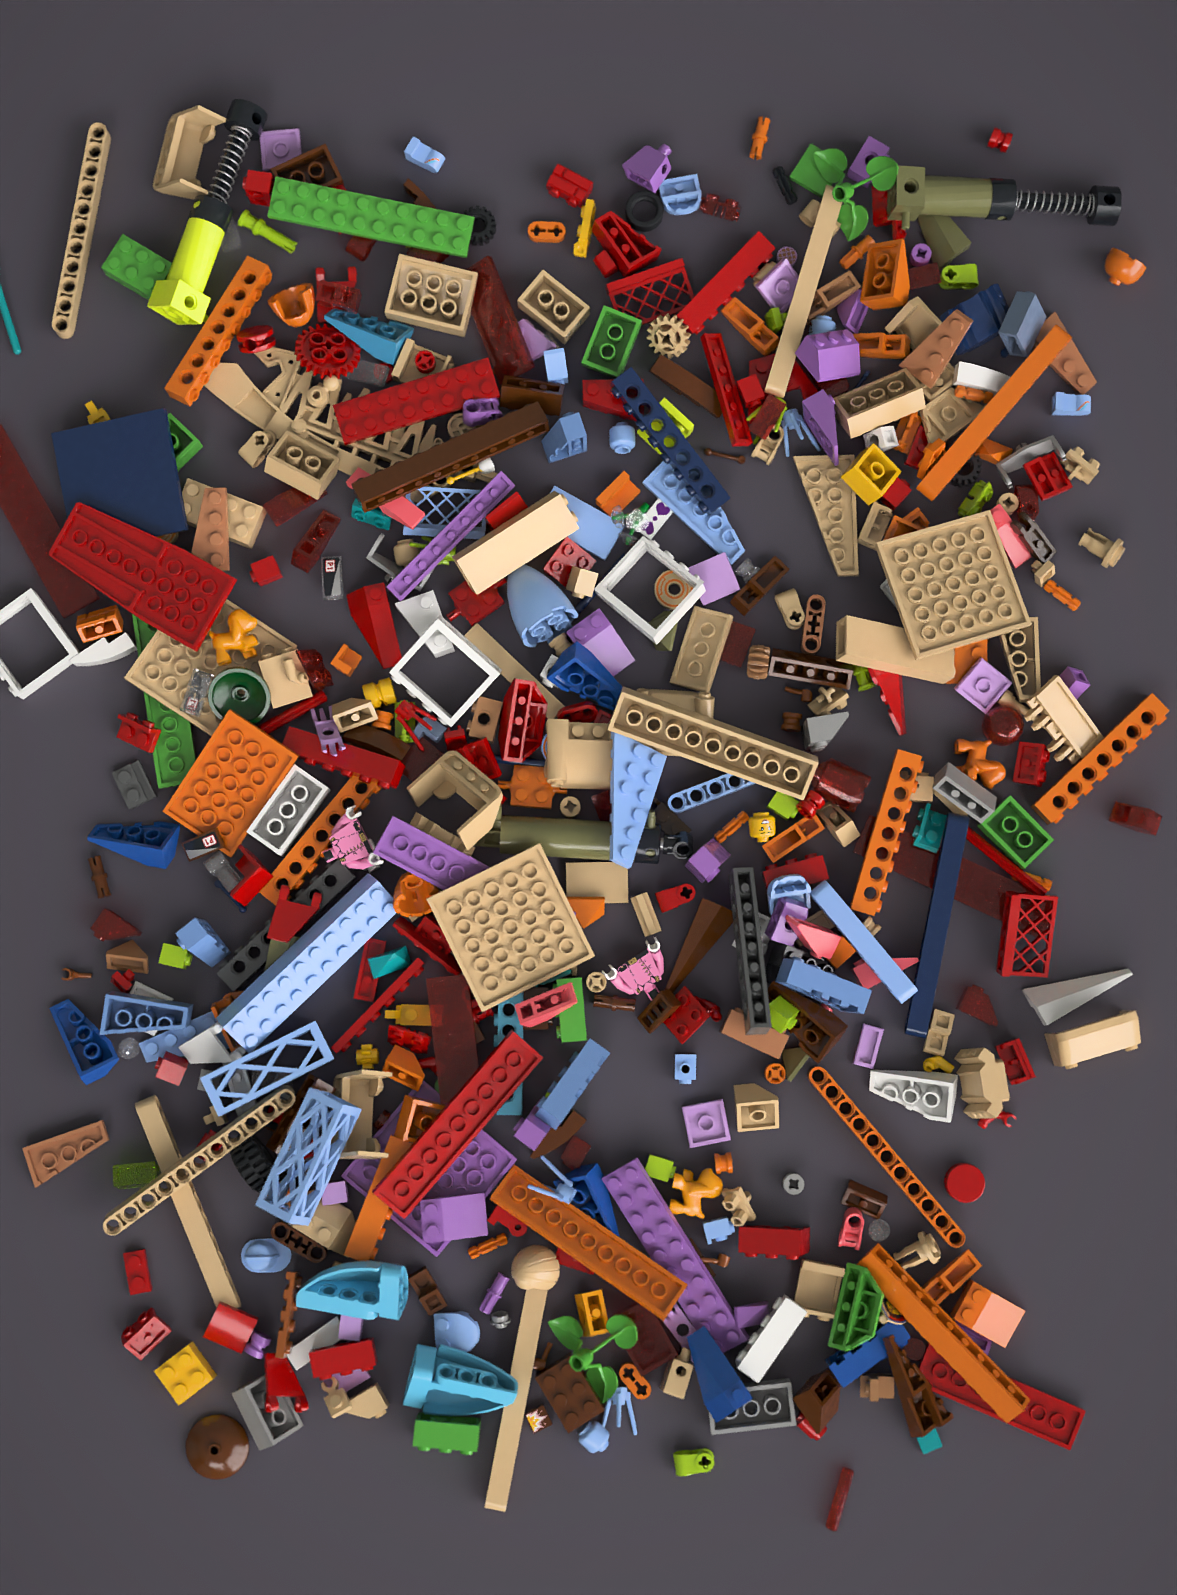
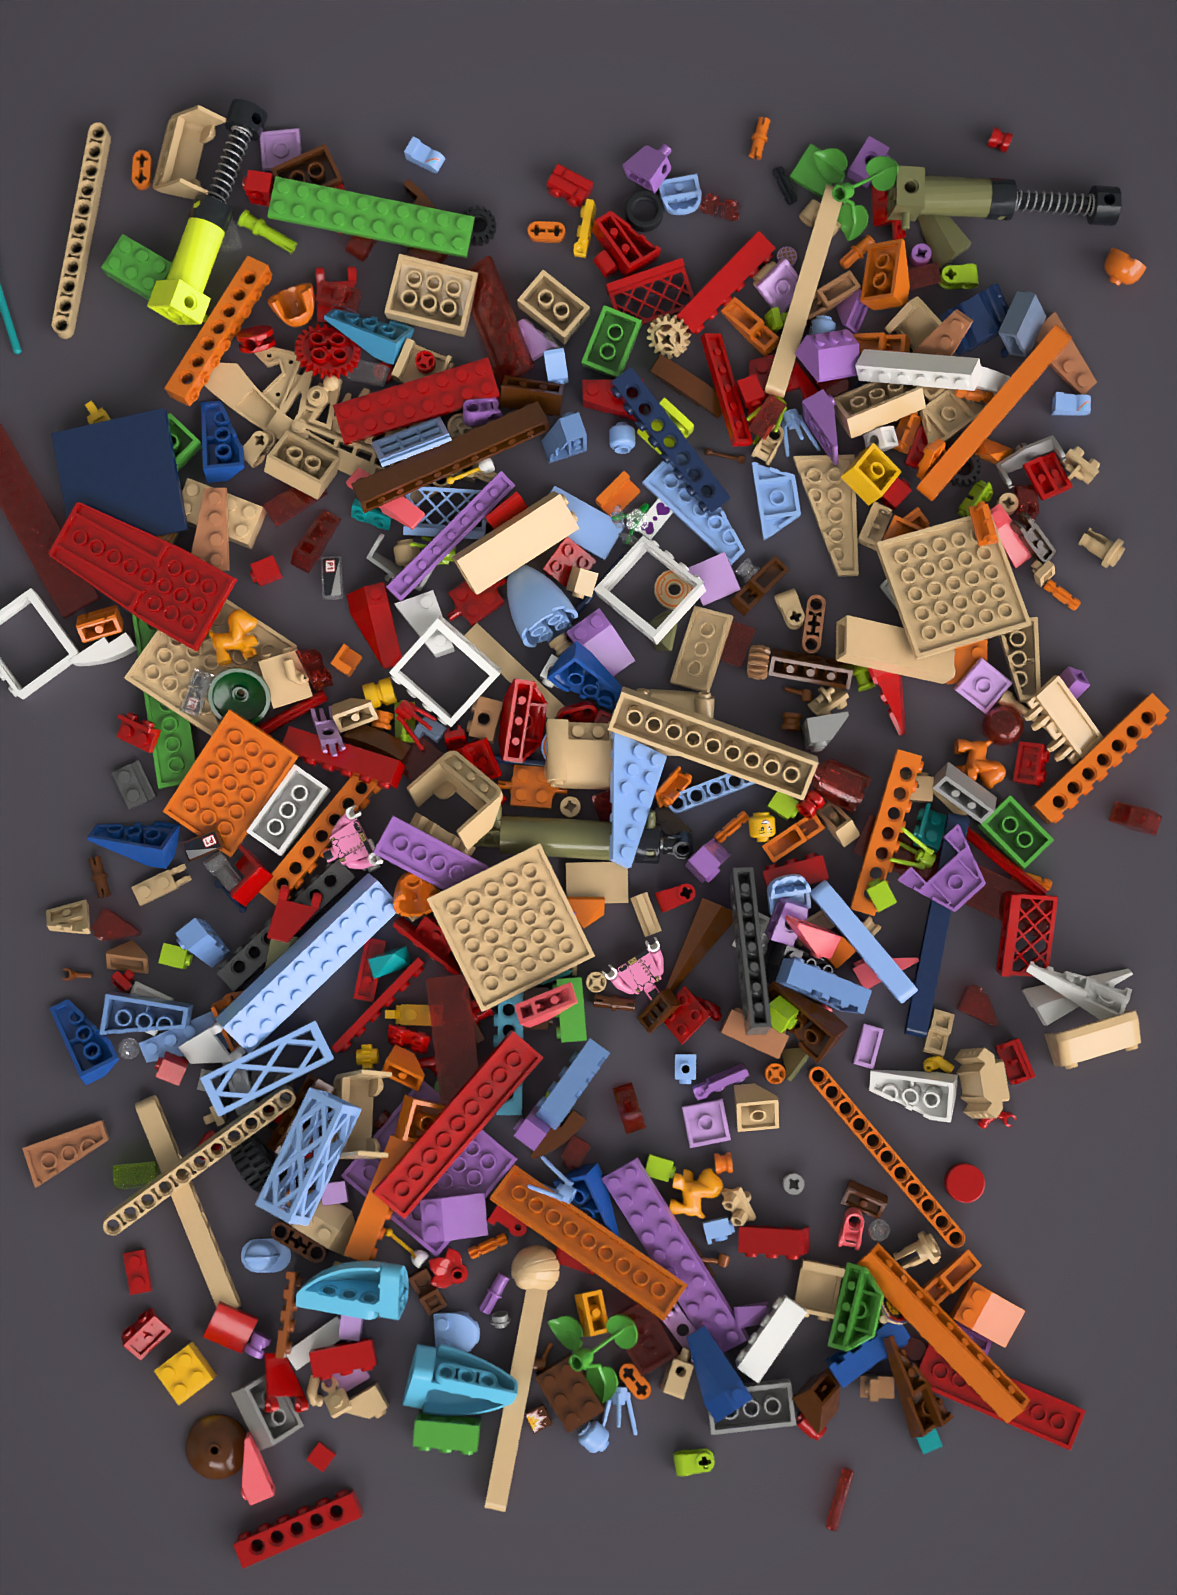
none -> tan wing [46,899,91,934]
none -> tan hinge [131,864,192,906]
none -> orange beam [132,150,153,190]
none -> blue wedge [201,400,245,483]
none -> red brick [233,1488,363,1569]
none -> coral slope [241,1431,276,1506]
none -> red tile [306,1441,336,1472]
none -> tan arm [307,1375,324,1407]
none -> light blue piece [371,416,452,467]
none -> hinge [385,1228,429,1269]
none -> red plate [429,1248,468,1288]
none -> clear red slope [612,1082,646,1134]
none -> orange hinge [655,766,692,808]
none -> medium lavender hinge [692,1063,749,1100]
none -> light blue wing [751,462,801,540]
none -> white brick [855,349,982,391]
none -> lime brick [866,878,897,912]
none -> lime plant [890,827,936,870]
none -> medium lavender wing [897,824,986,912]
none -> orange hinge [968,501,999,546]
none -> white wedge [1026,961,1132,1020]

